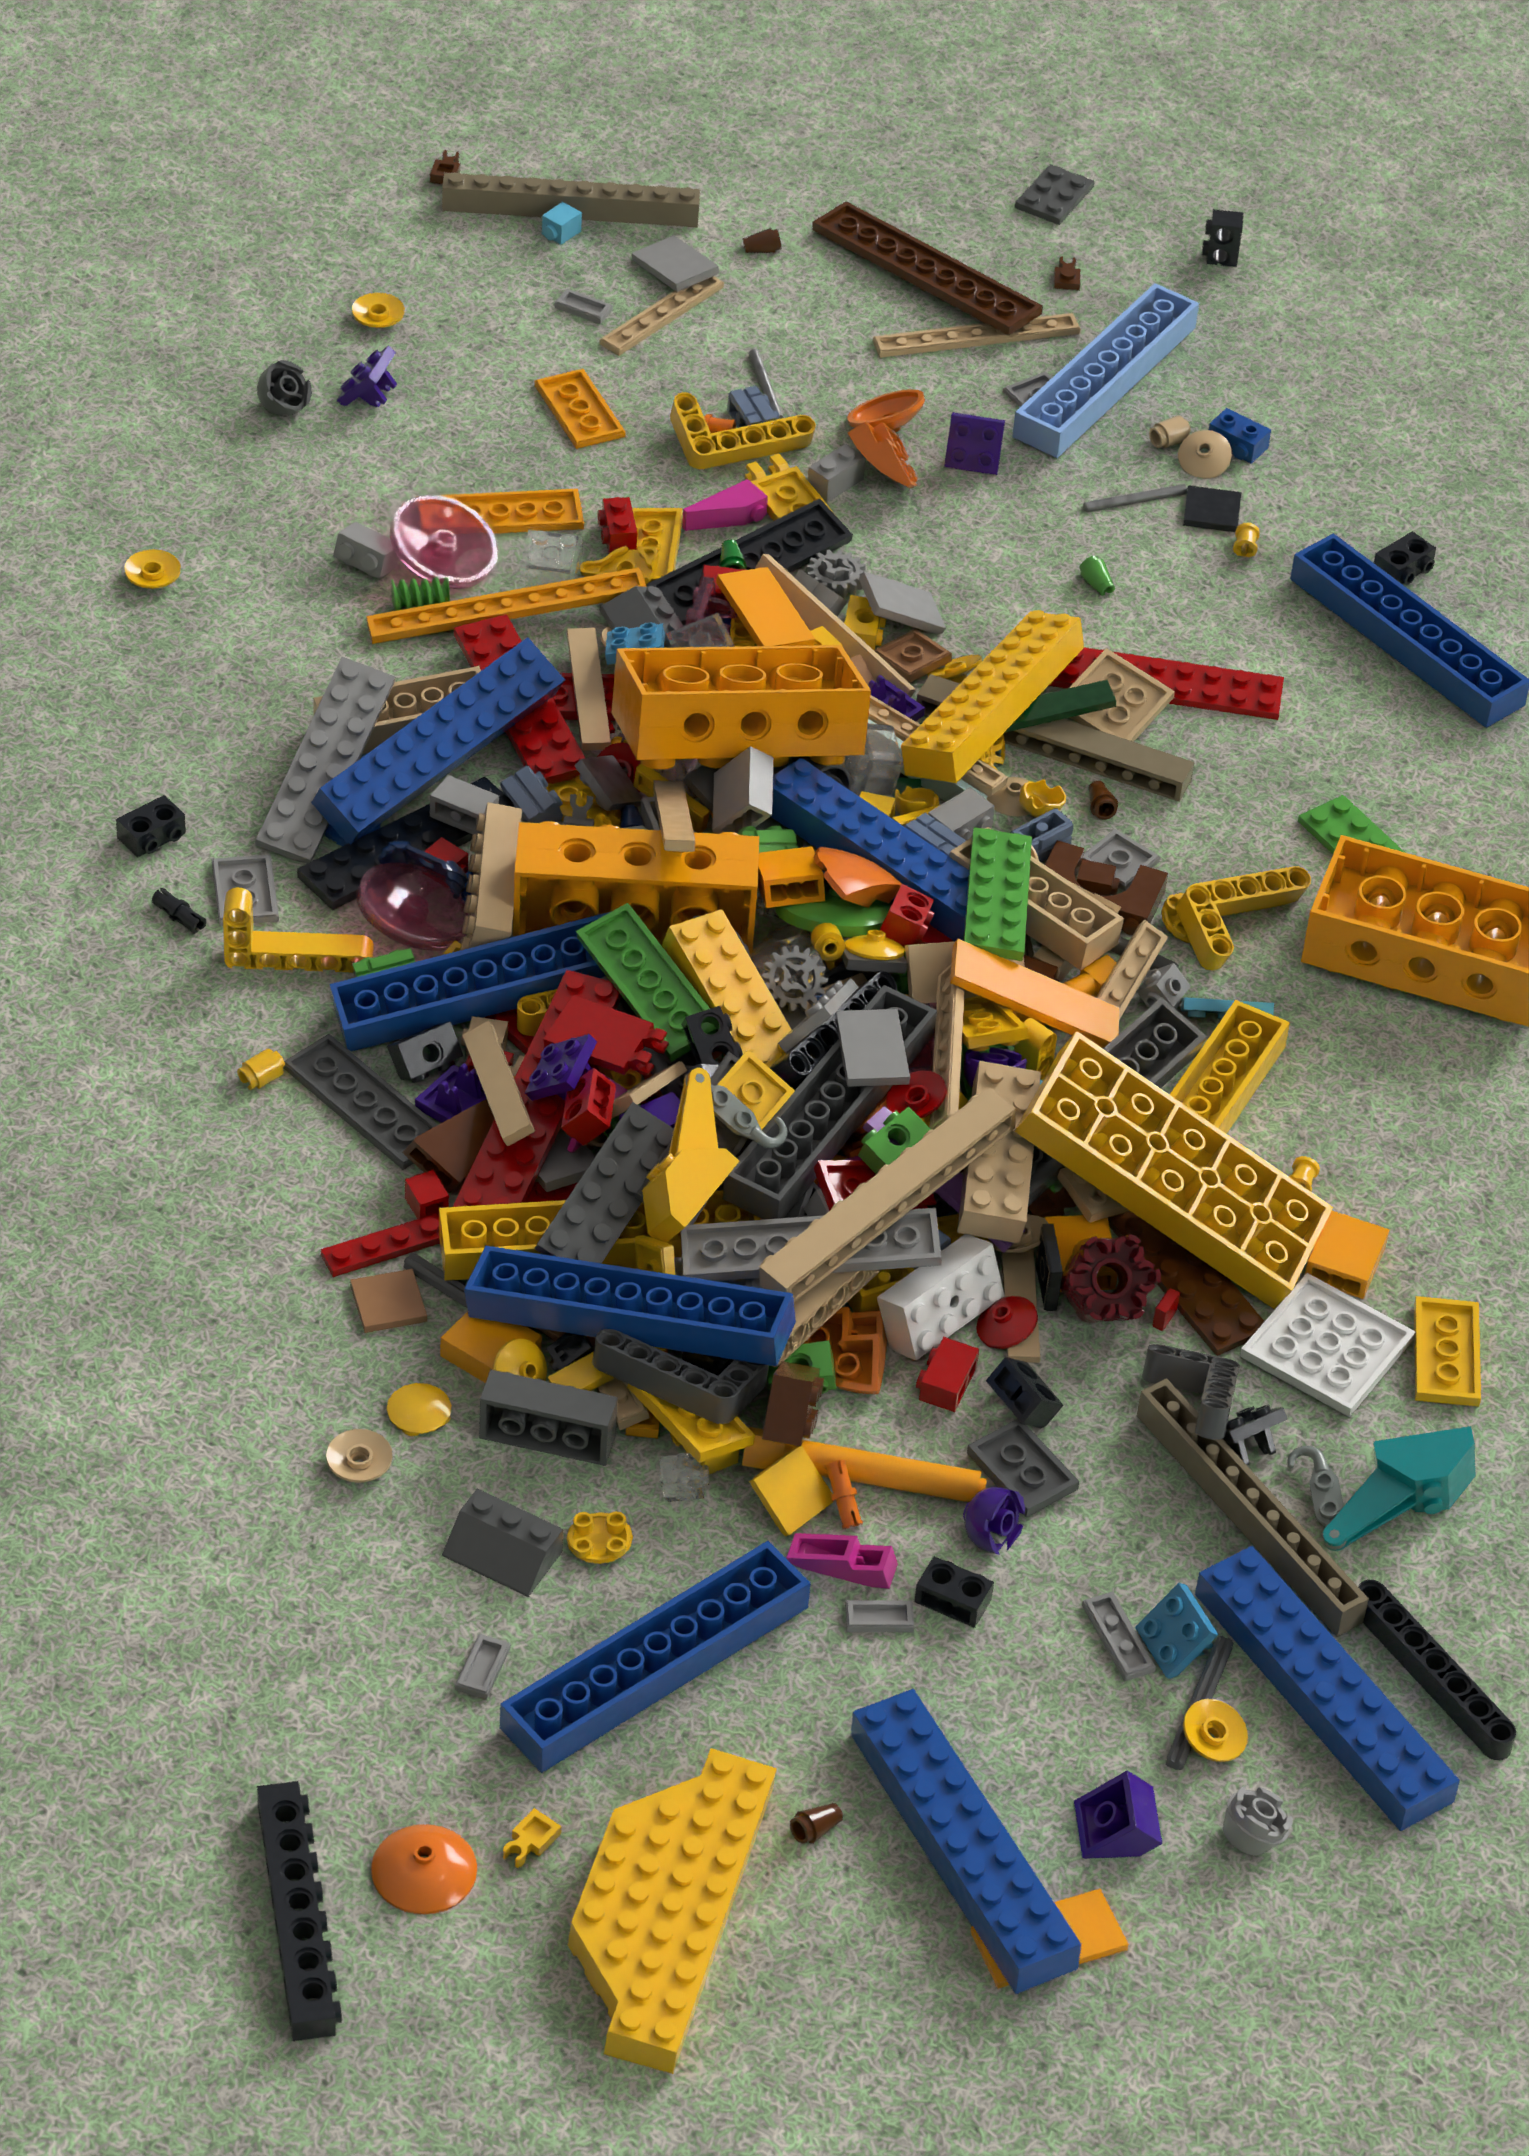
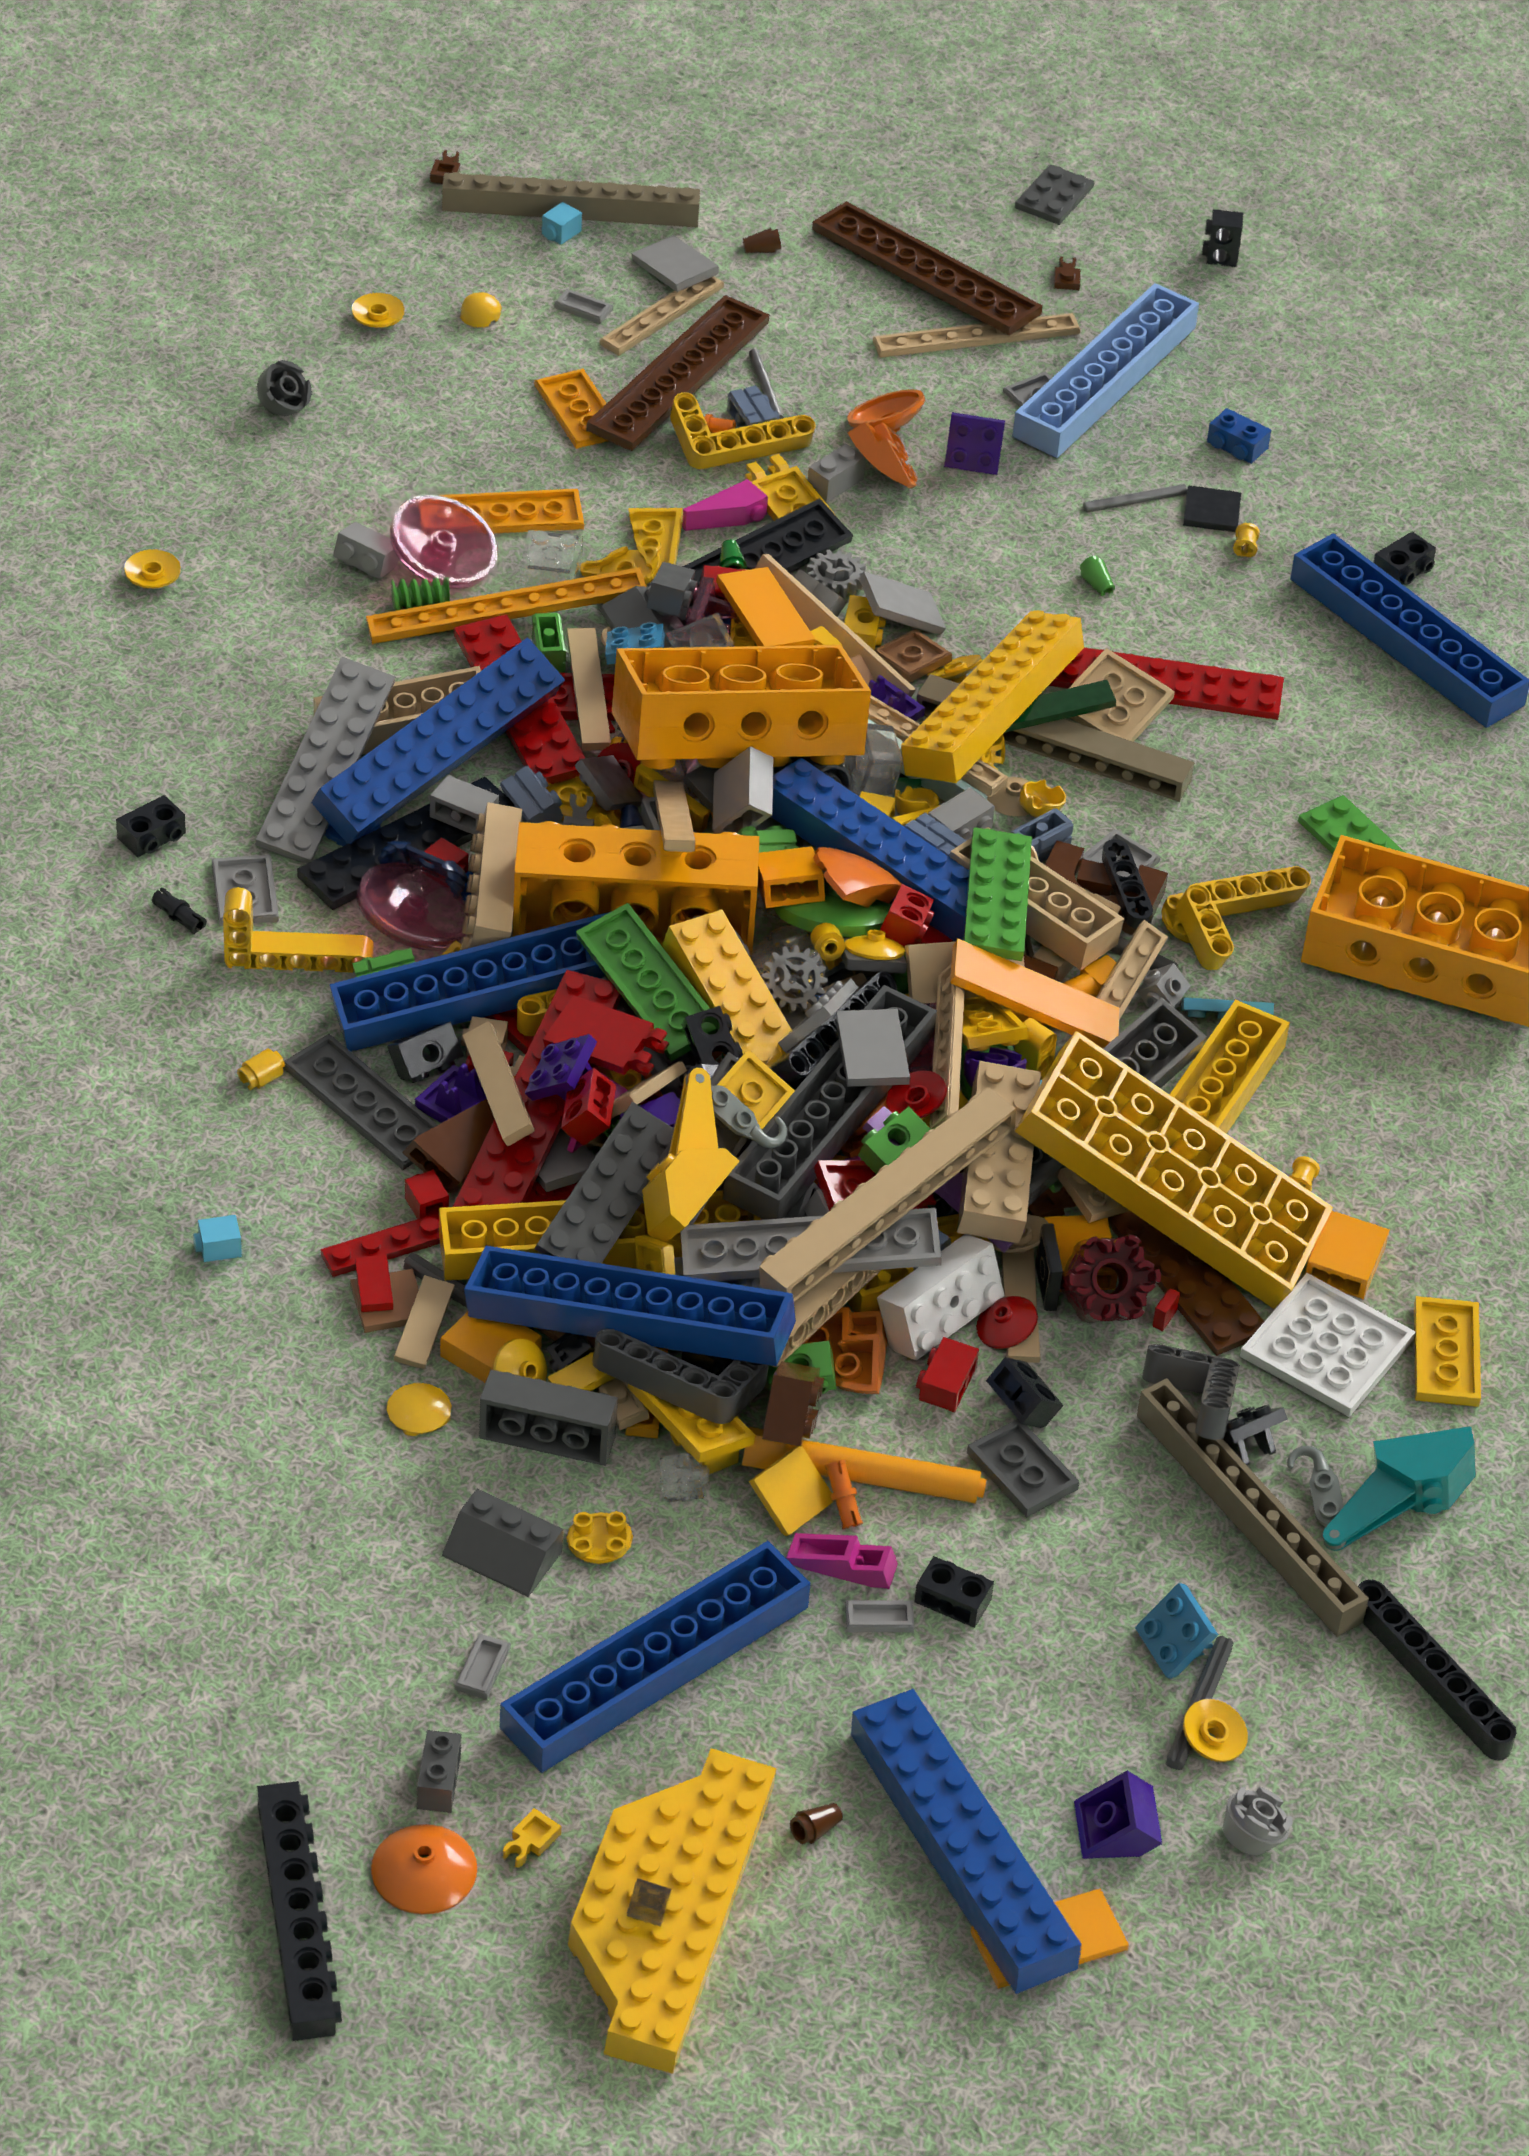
tan dish [326,1429,392,1483] -> none
dark purple plate [337,345,397,407] -> none
red brick [597,497,637,554] -> none
dark purple cylinder [963,1487,1025,1555] -> none
light grey tile [1082,1591,1156,1681] -> none
reddish brown cone [1088,781,1118,820] -> none
tan brick [1149,415,1190,449] -> none
tan dish [1178,430,1232,479] -> none
blue brick [1195,1546,1460,1832] -> none
none -> medium azure brick [193,1215,242,1262]
none -> red tile [355,1255,393,1313]
none -> tan tile [394,1275,455,1369]
none -> dark grey brick [417,1730,462,1813]
none -> yellow hair [460,292,502,327]
none -> bright green brick [532,613,566,673]
none -> reddish brown plate [586,295,770,451]
none -> clear smoke tile [627,1879,672,1926]
none -> dark grey brick [646,562,698,616]
none -> black beam [1102,839,1153,929]

